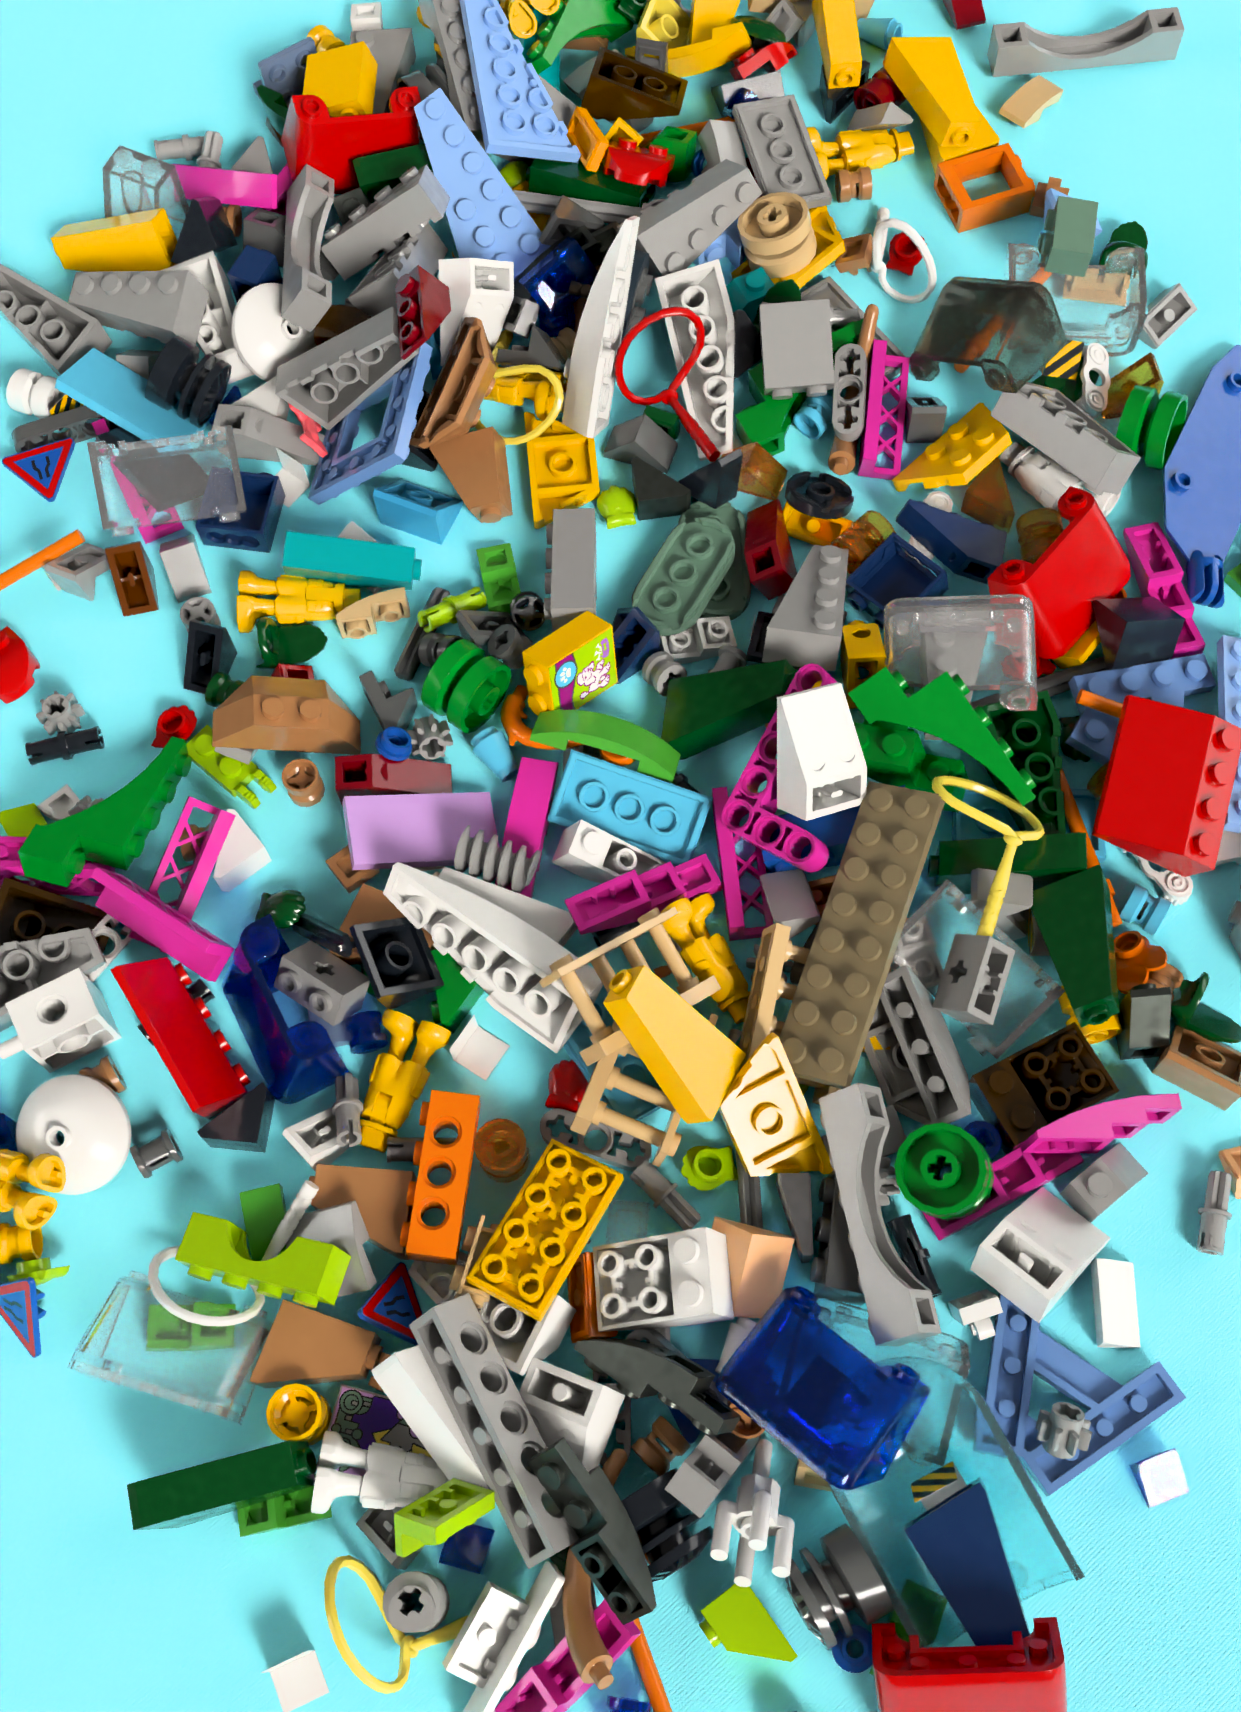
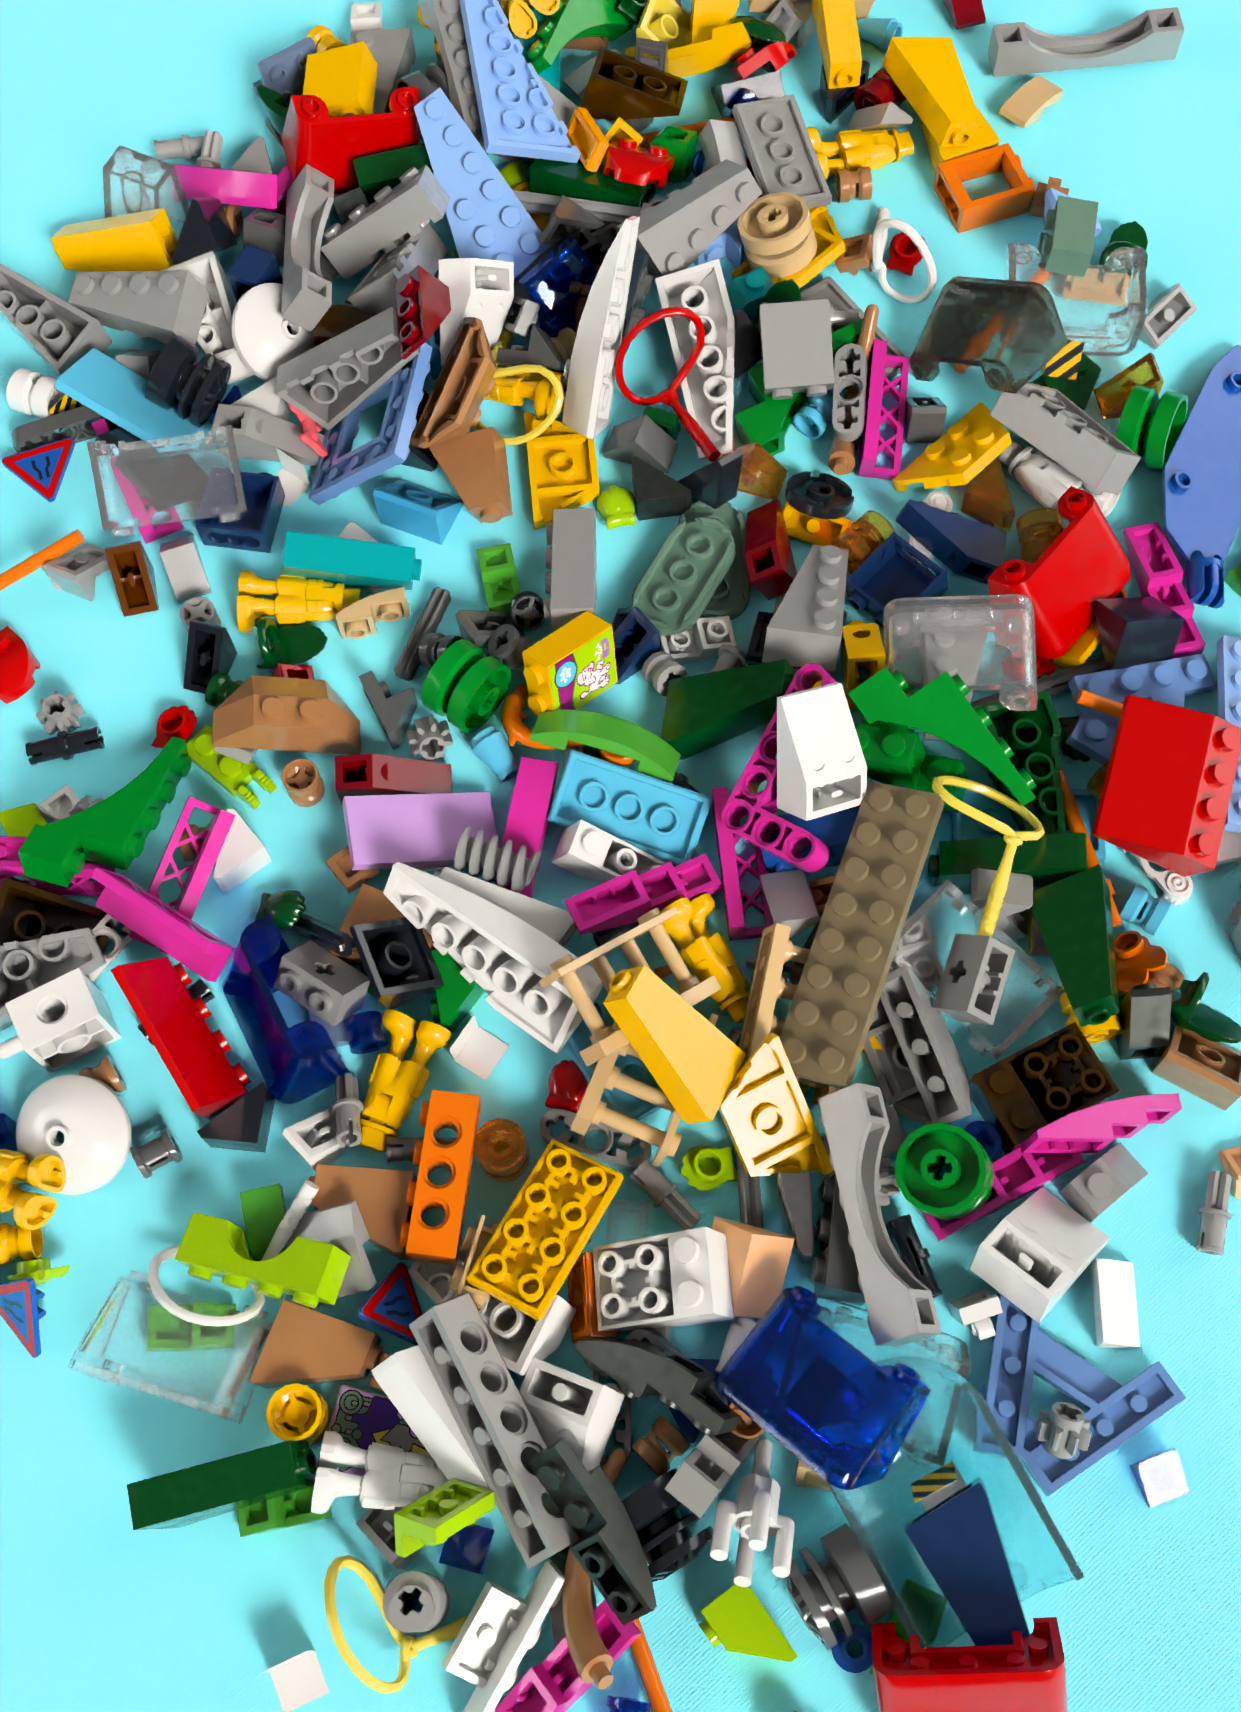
blue plate [375,727,412,761] -> none
lime pin [417,586,487,633] -> none
white piece [1075,343,1111,419] -> none

